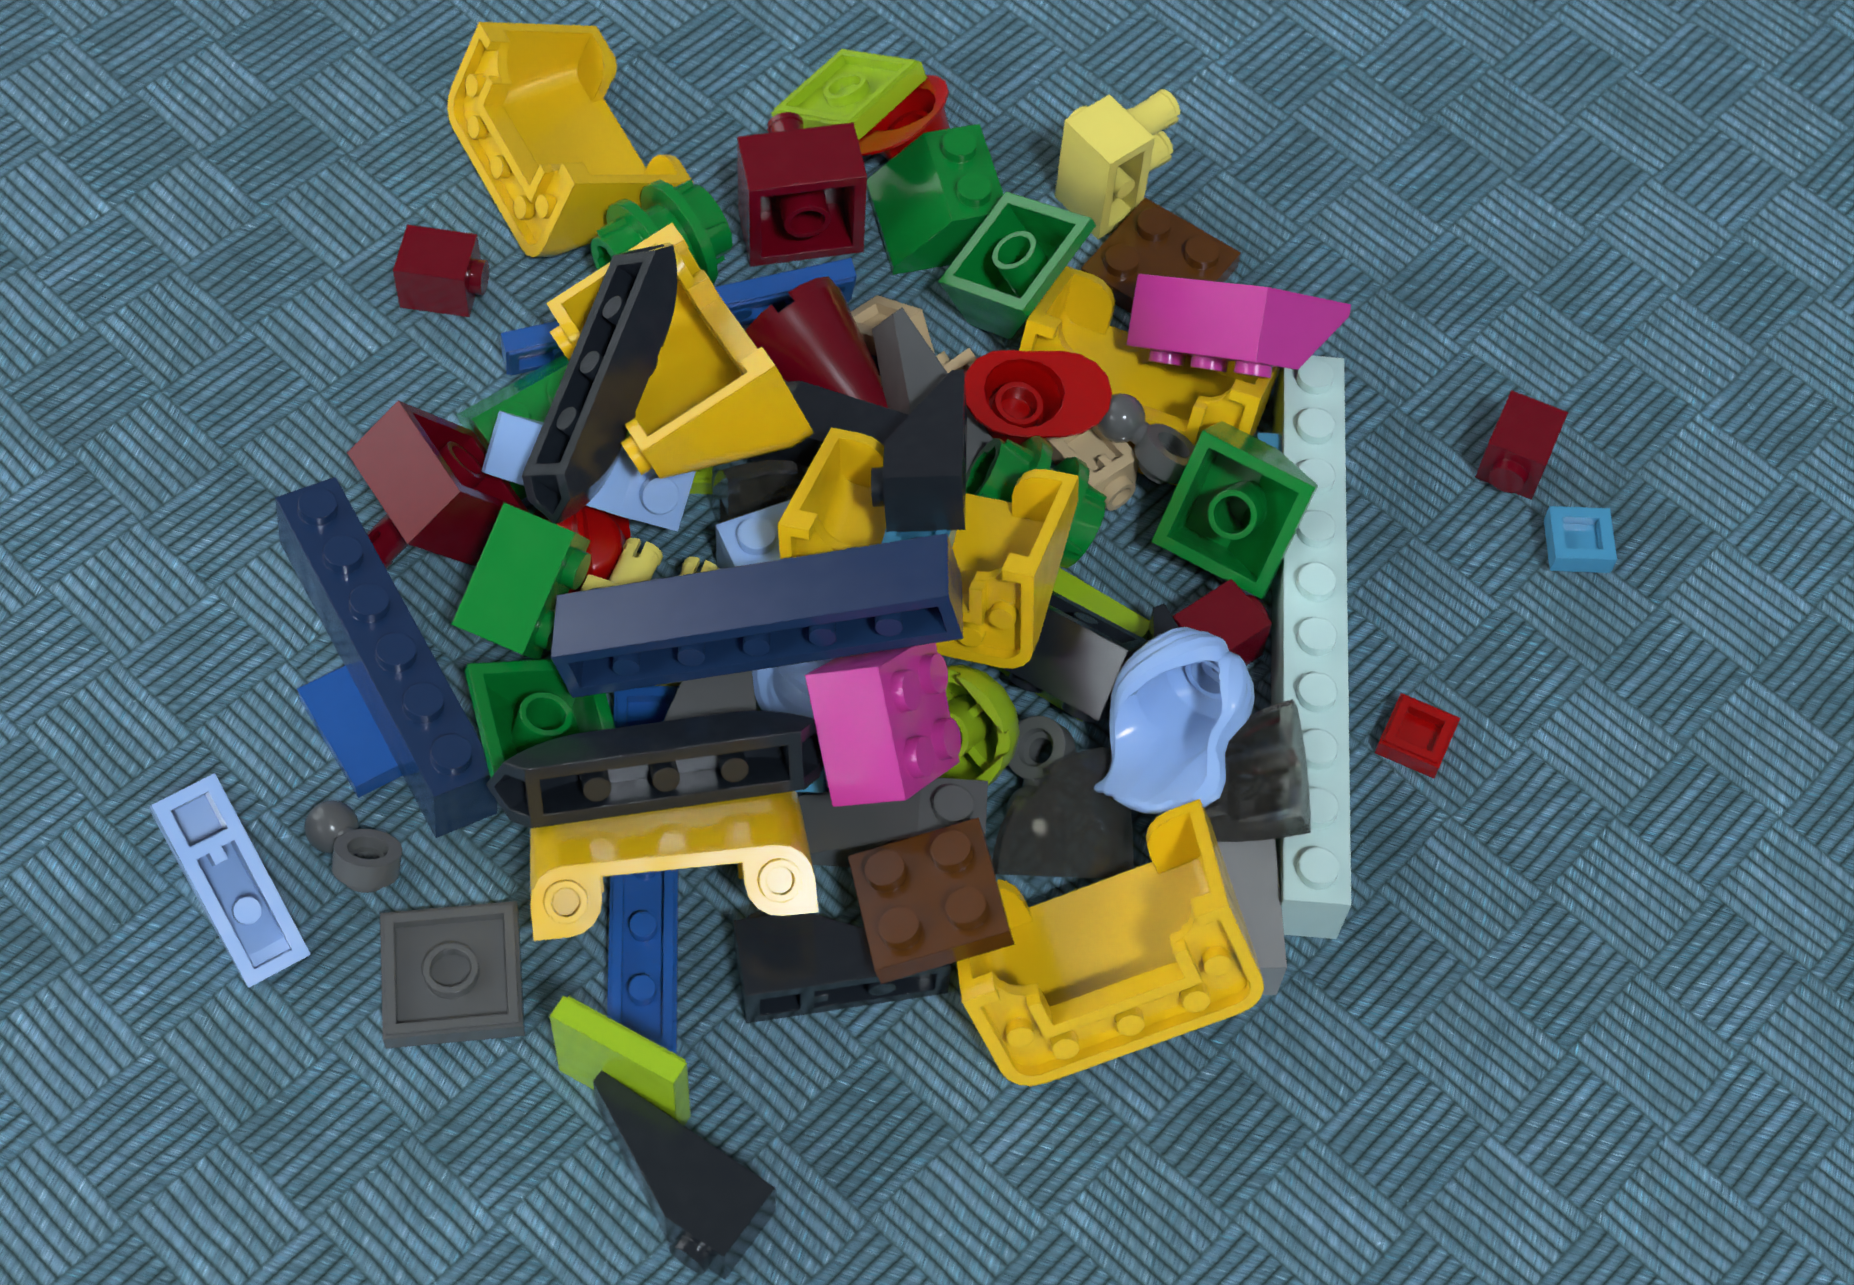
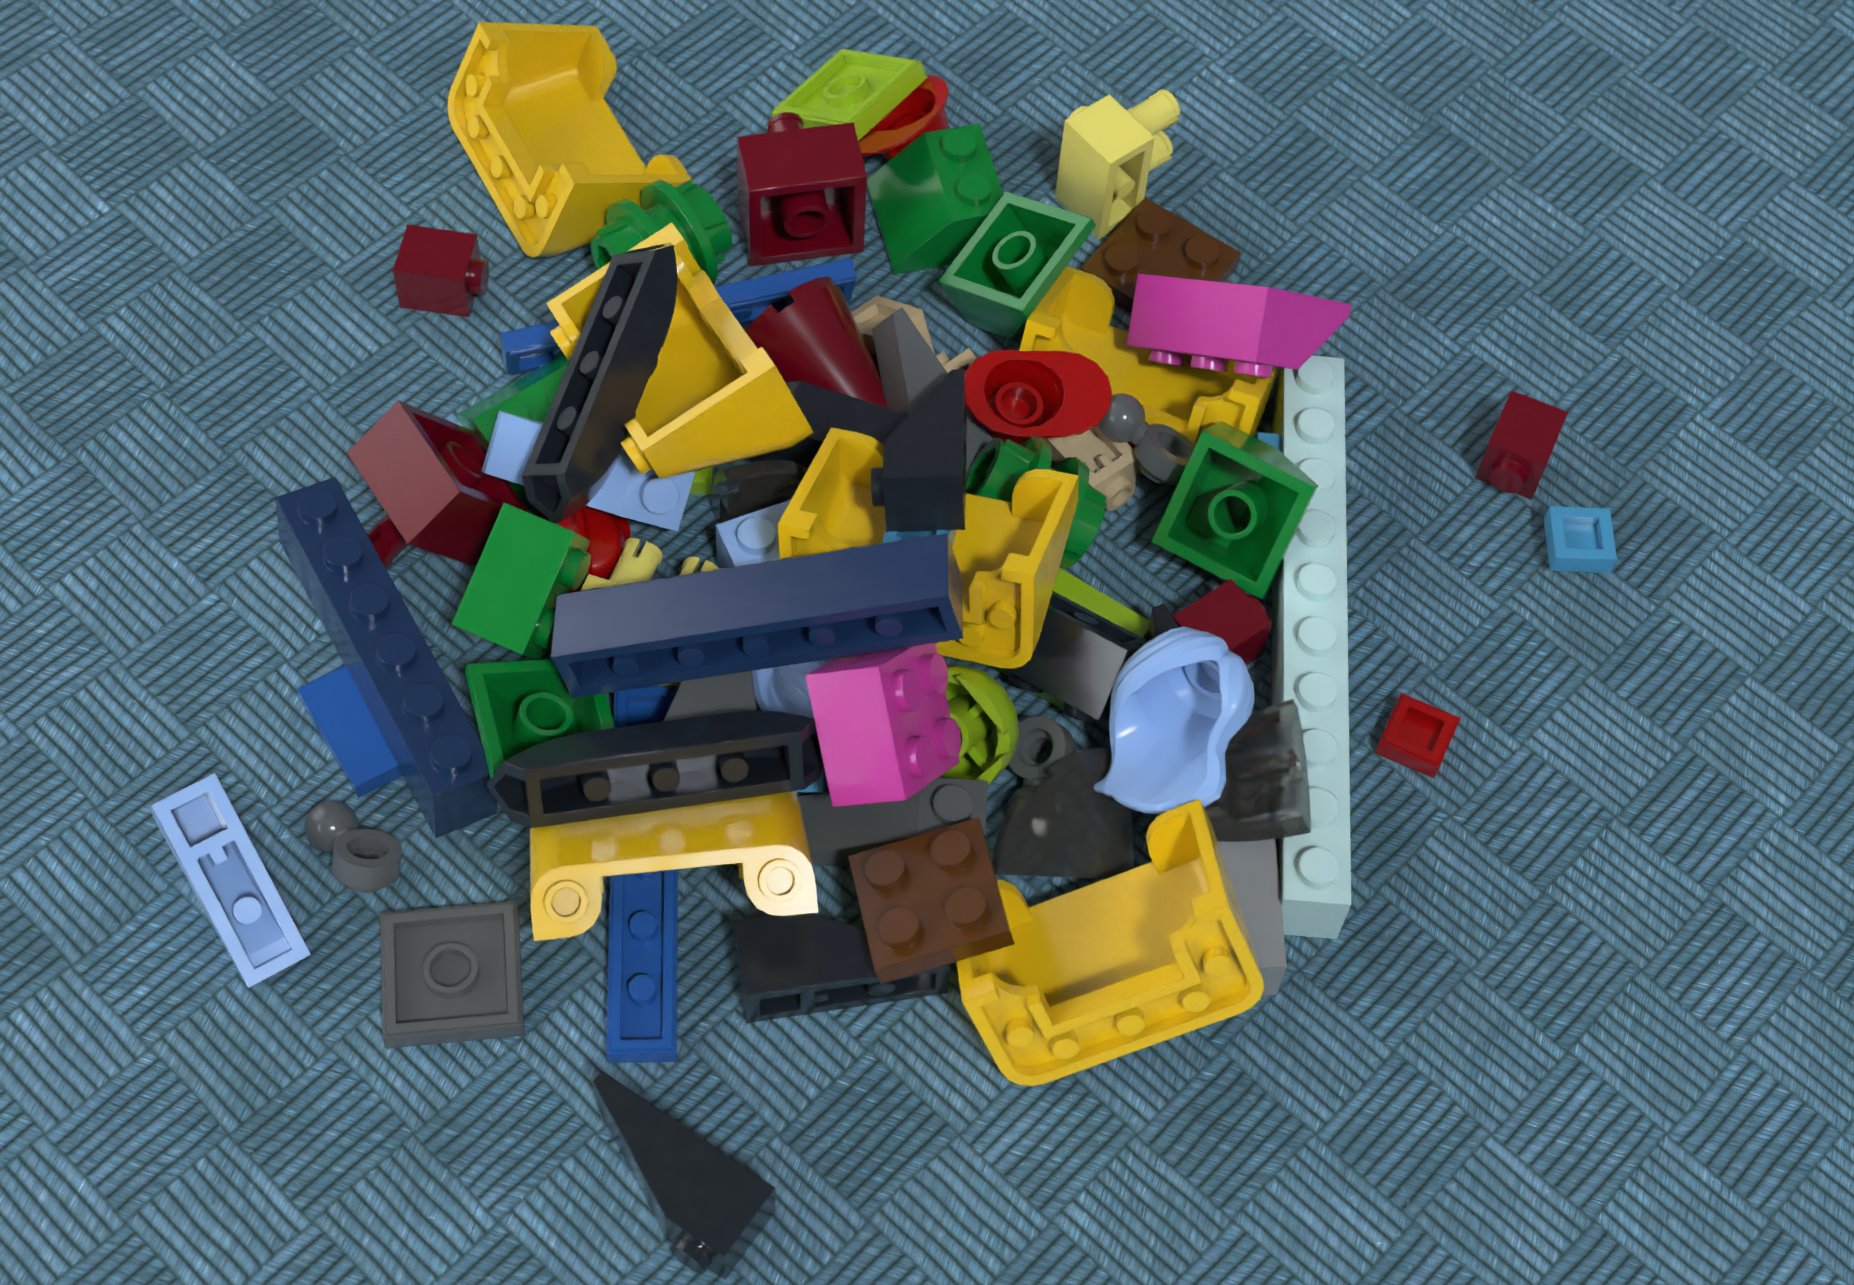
lime tile [550,996,691,1126] -> none

